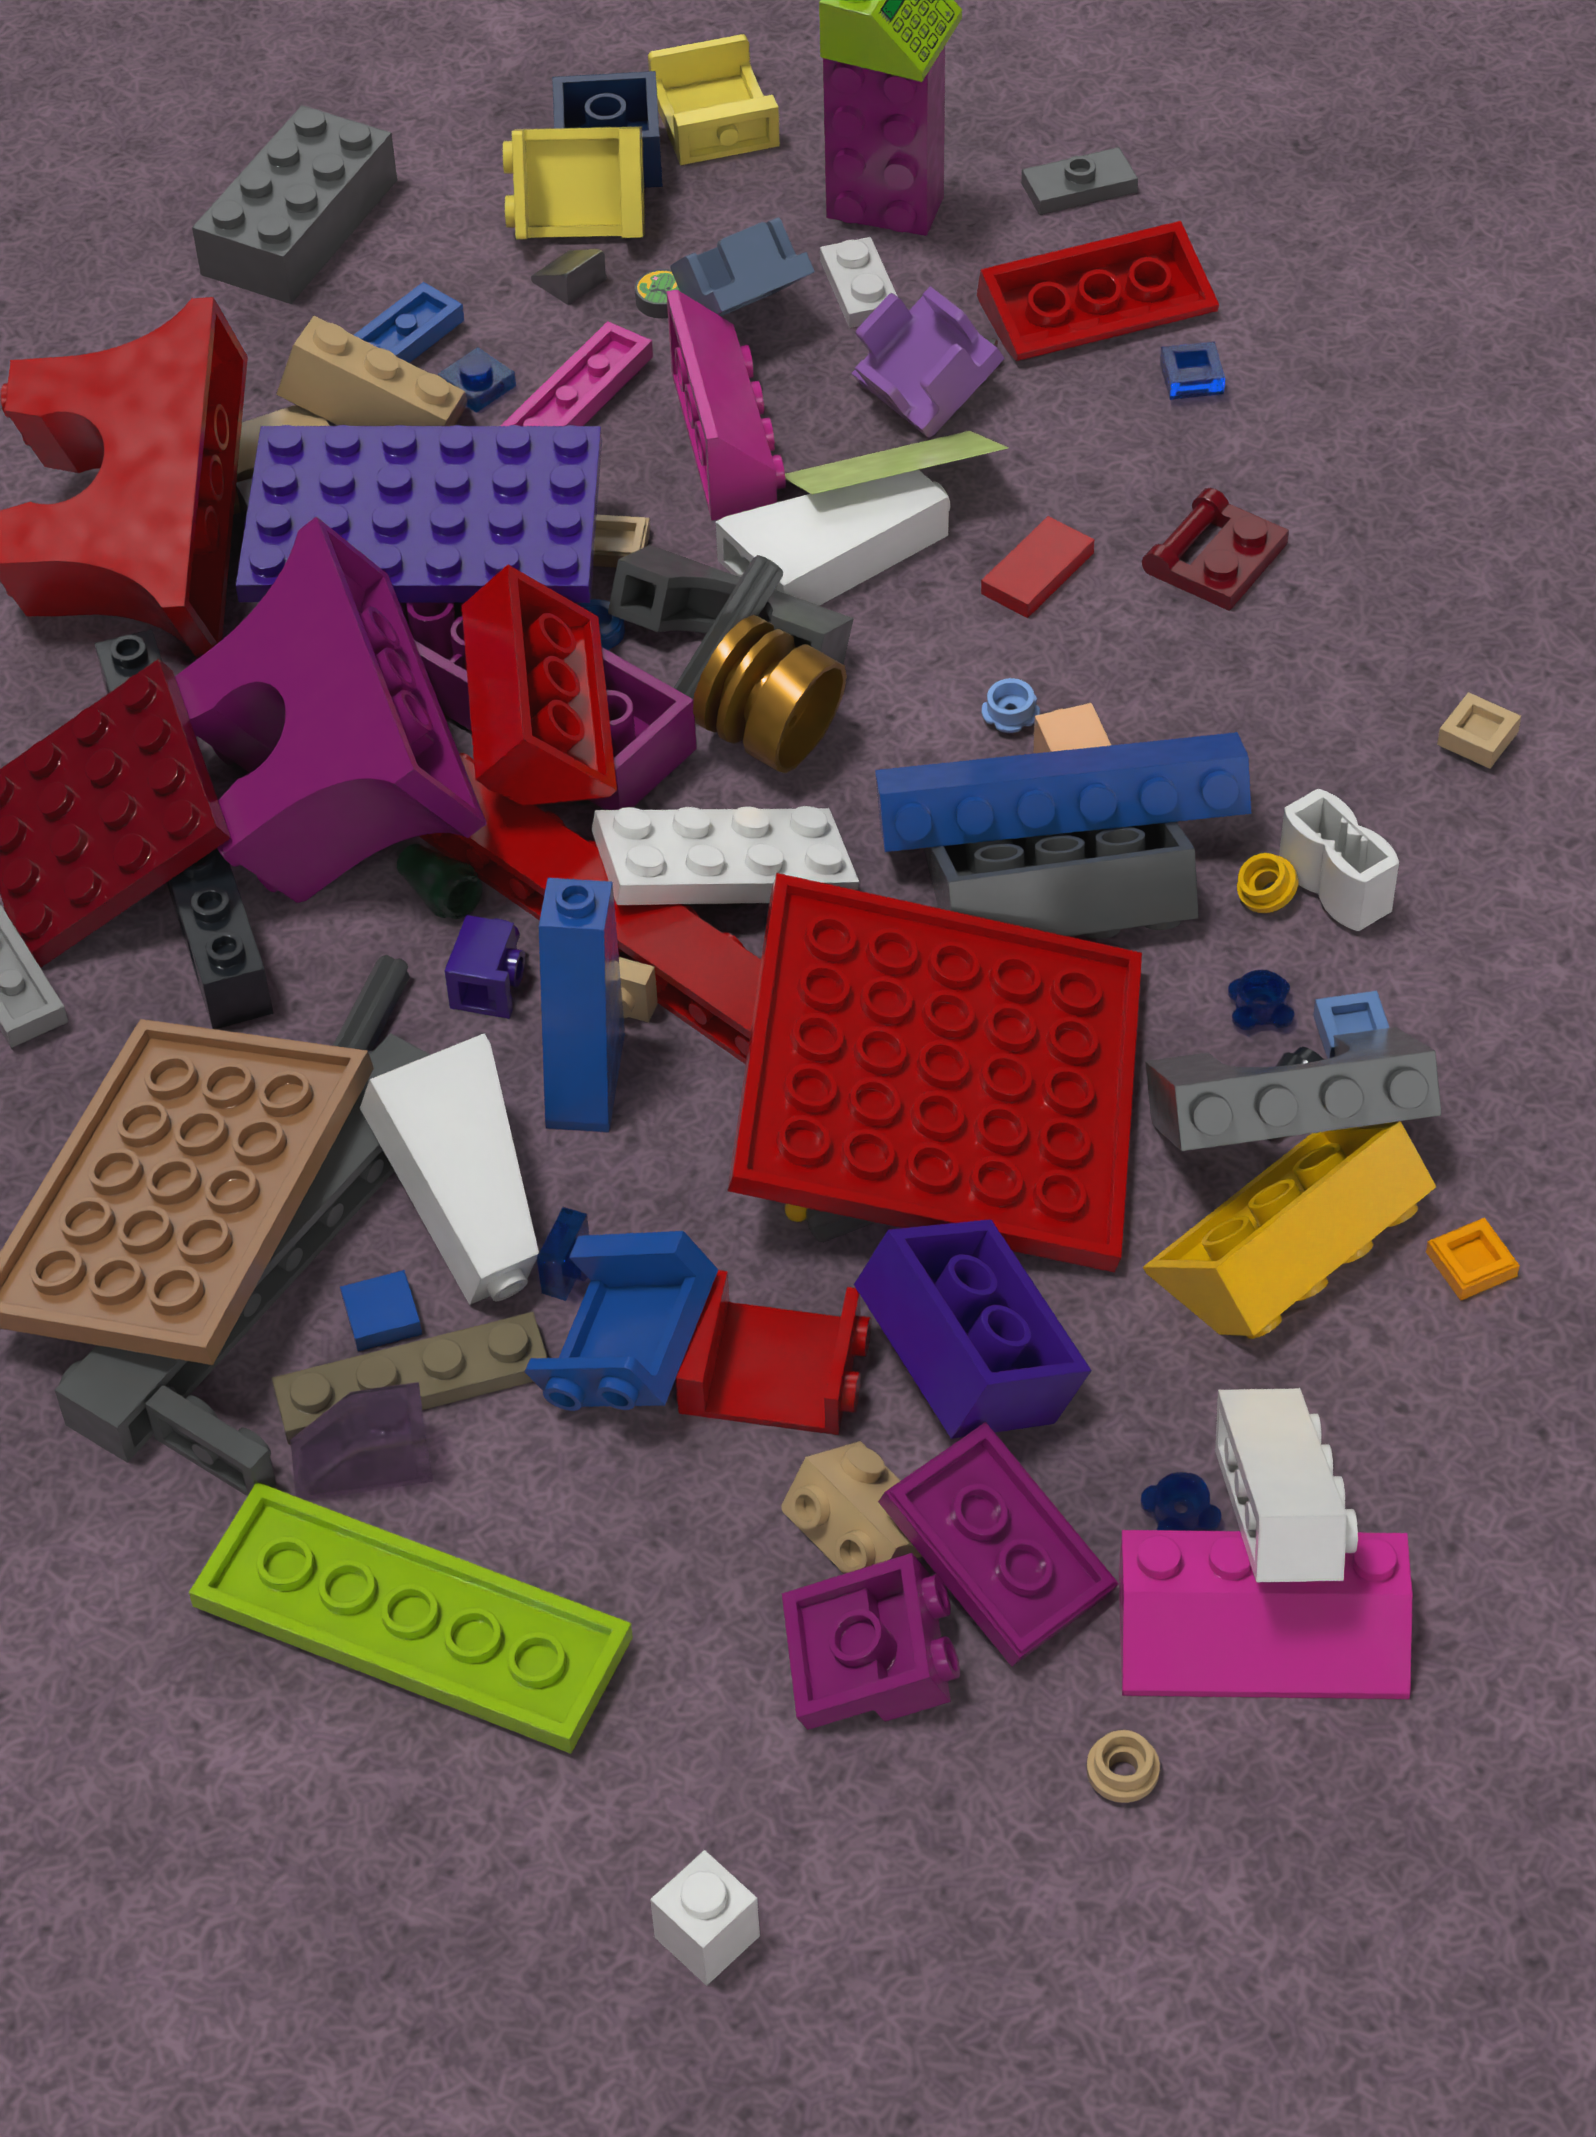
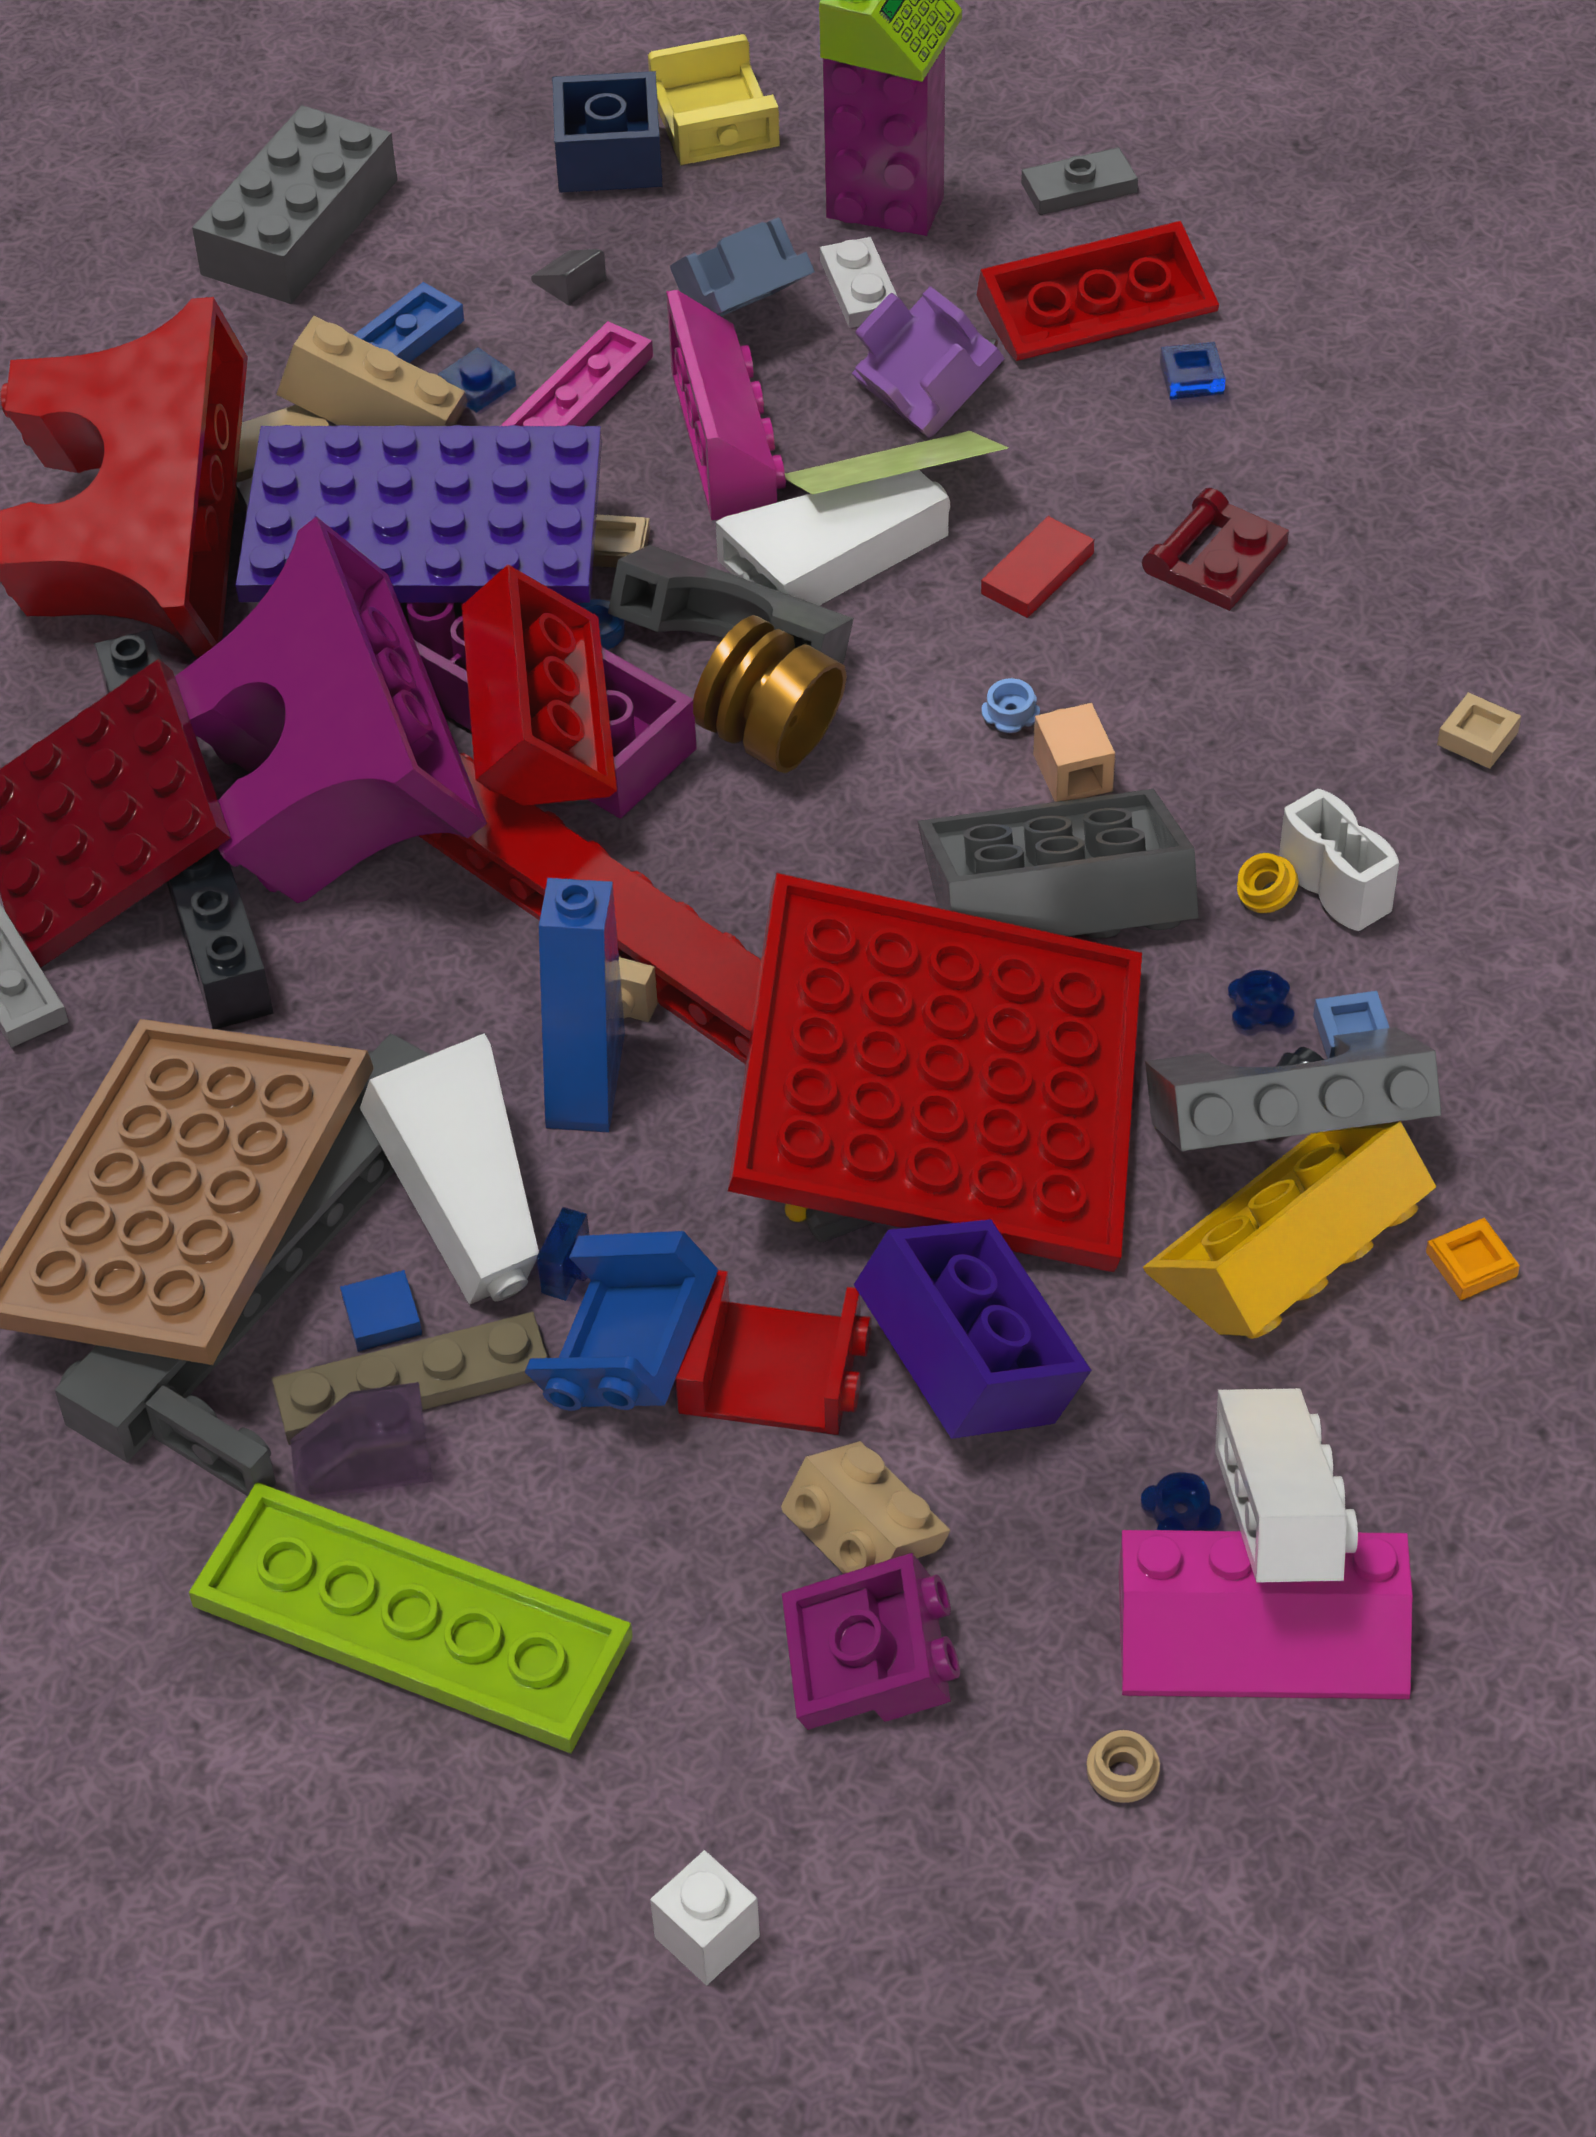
dark grey axle [332,955,410,1052] -> none
clear green cone [397,844,482,919] -> none
dark purple brick [444,915,525,1019] -> none
light yellow panel [503,127,645,240] -> none
white plate [592,806,859,905] -> none
tile [635,269,680,318] -> none
dark grey axle [674,555,783,699] -> none
blue brick [875,732,1251,852] -> none
magenta tile [878,1422,1119,1667] -> none

